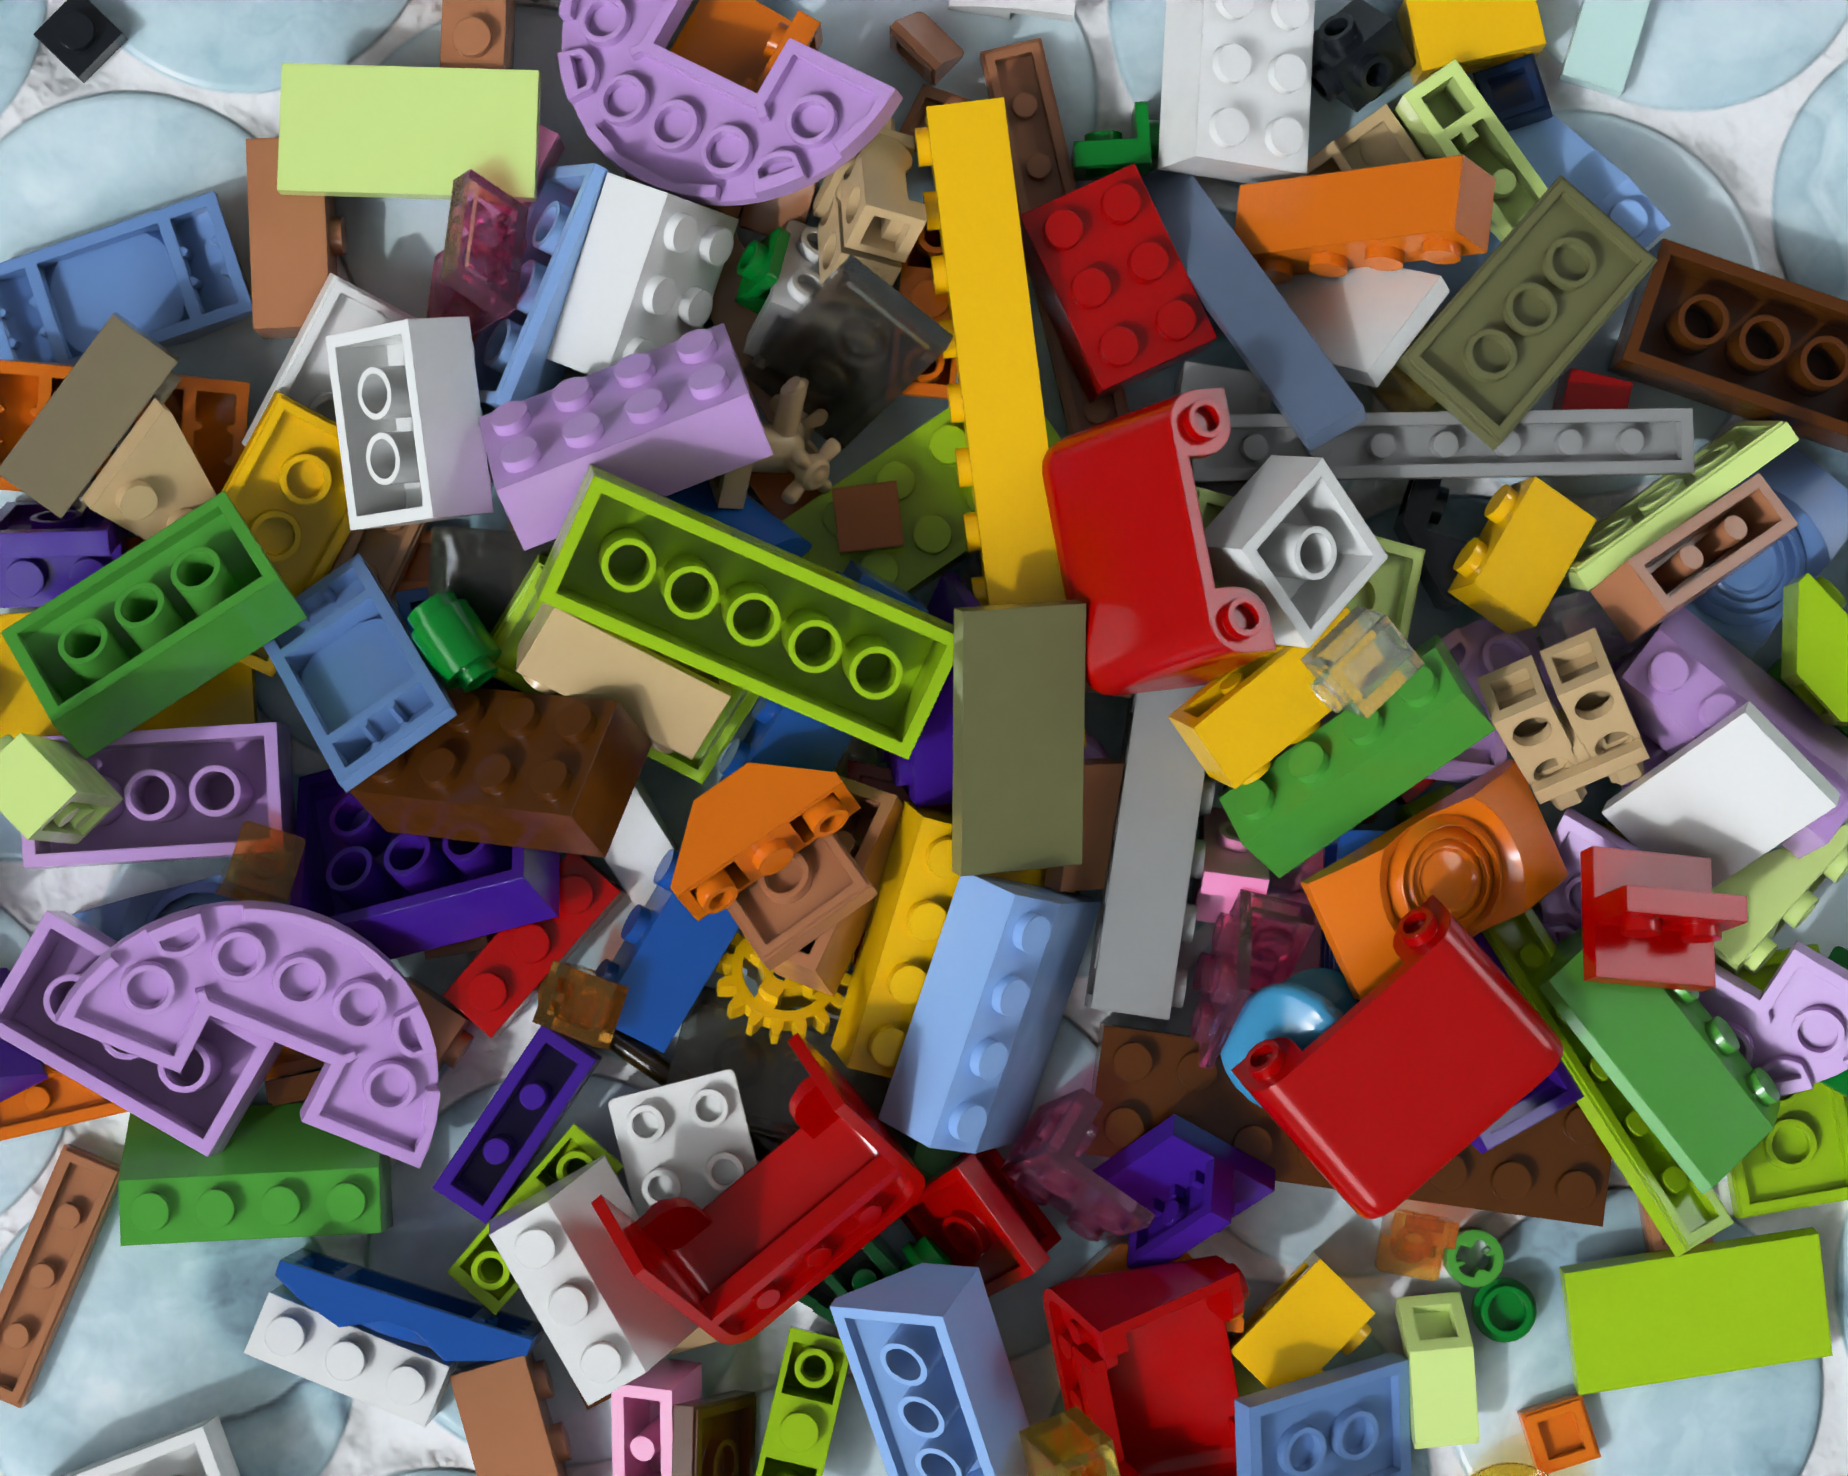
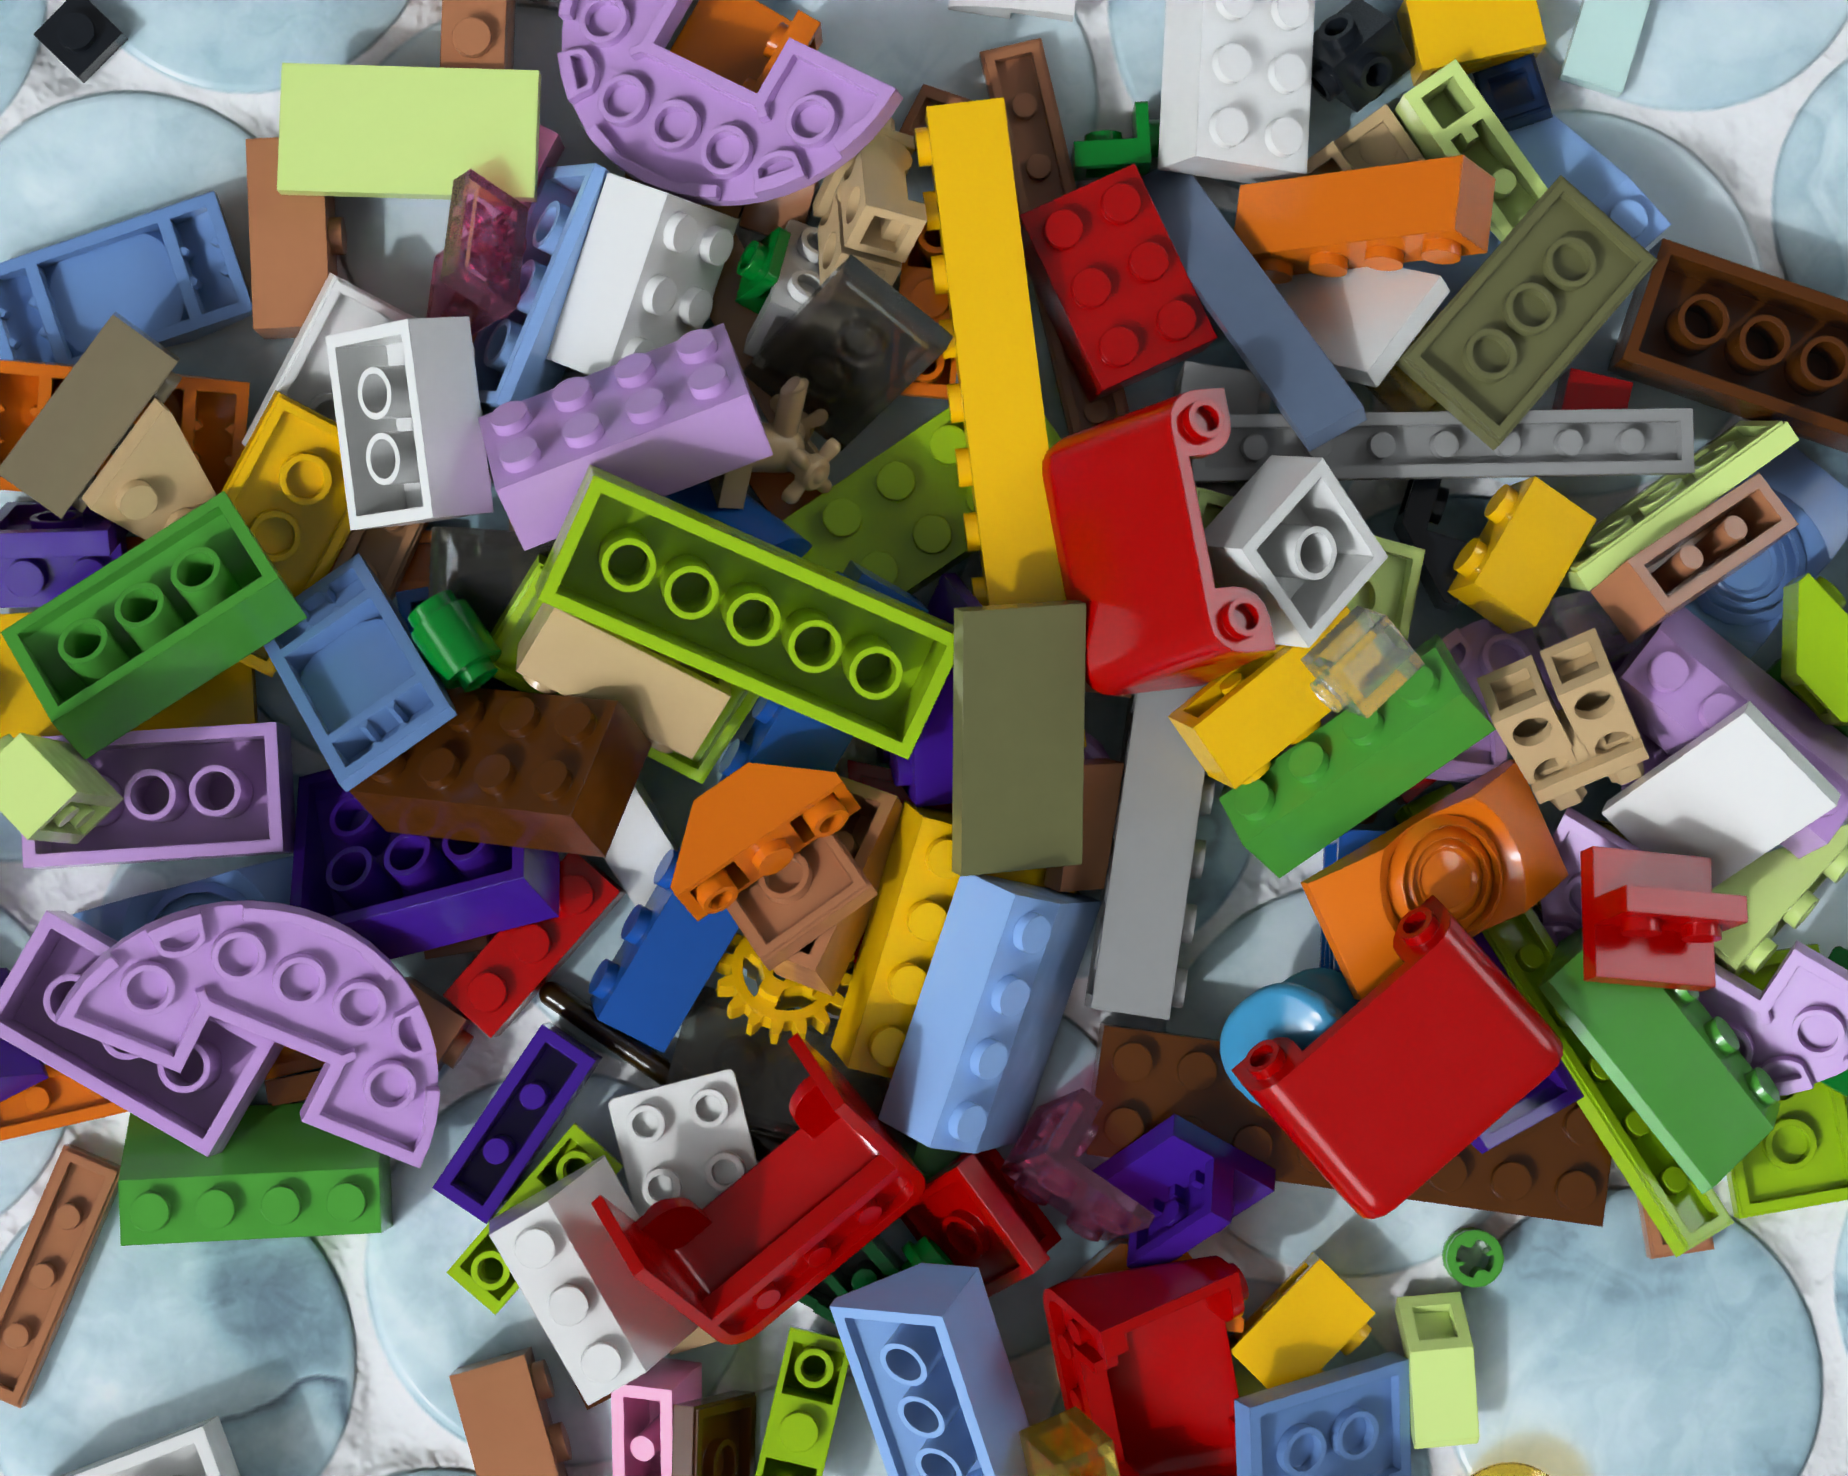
clear orange bracket [215,821,305,904] -> none
white brick [244,1284,458,1428] -> none
blue slope [275,1248,544,1361] -> none
clear orange bracket [532,960,630,1049] -> none
dark orange tile [832,481,904,555] -> none
nougat slope [889,12,964,86] -> none
clear pink bracket [1190,889,1316,1069] -> none
bright pink brick [1192,807,1269,929] -> none
clear orange bracket [1374,1208,1459,1281] -> none
green plate [1471,1277,1537,1343] -> none
orange tile [1517,1392,1601,1476] -> none
lime tile [1559,1227,1833,1395] -> none

